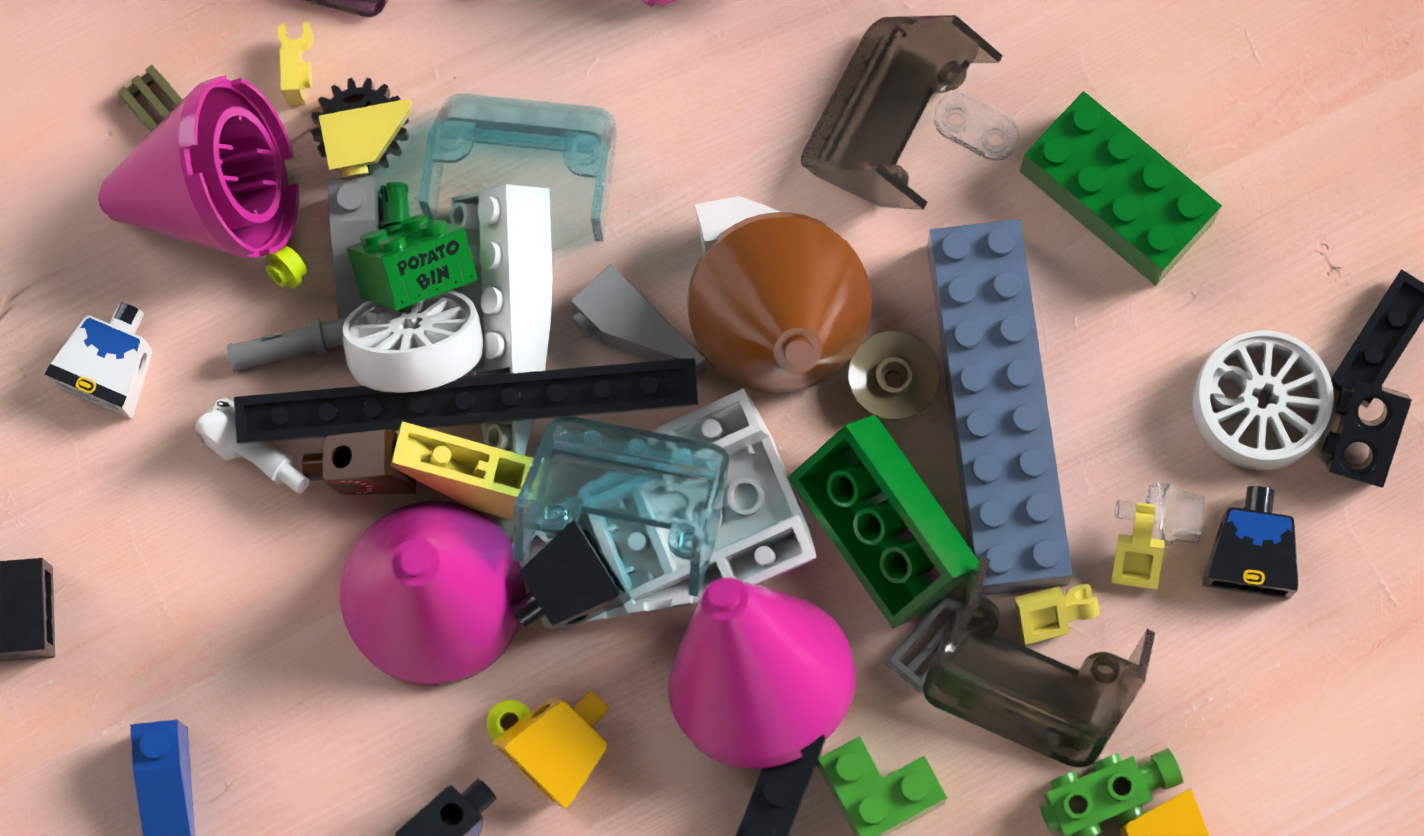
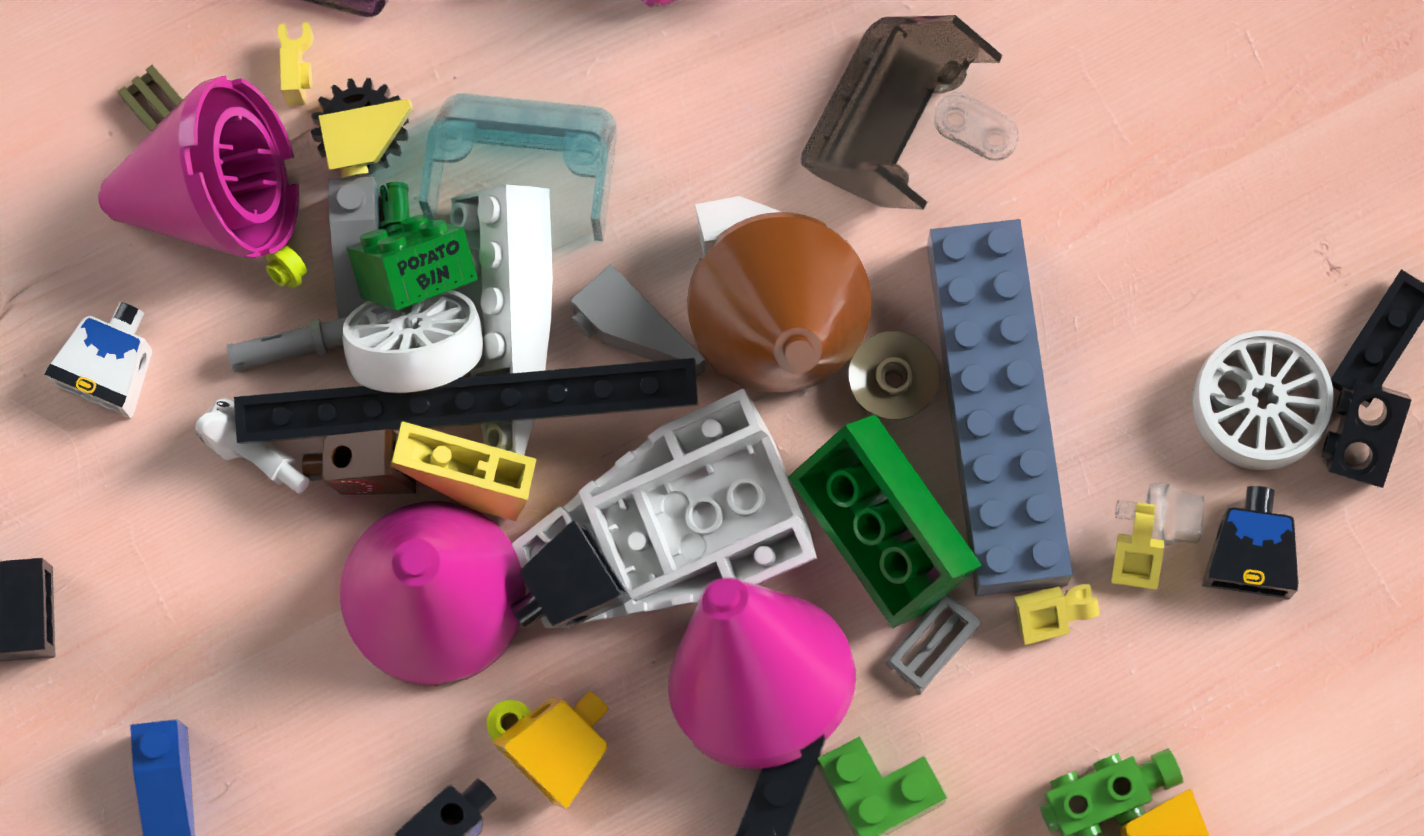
clear light blue windscreen [514,416,729,597] -> none
clear smoke windscreen [923,556,1156,767] -> none
green brick [1020,91,1222,286] -> none

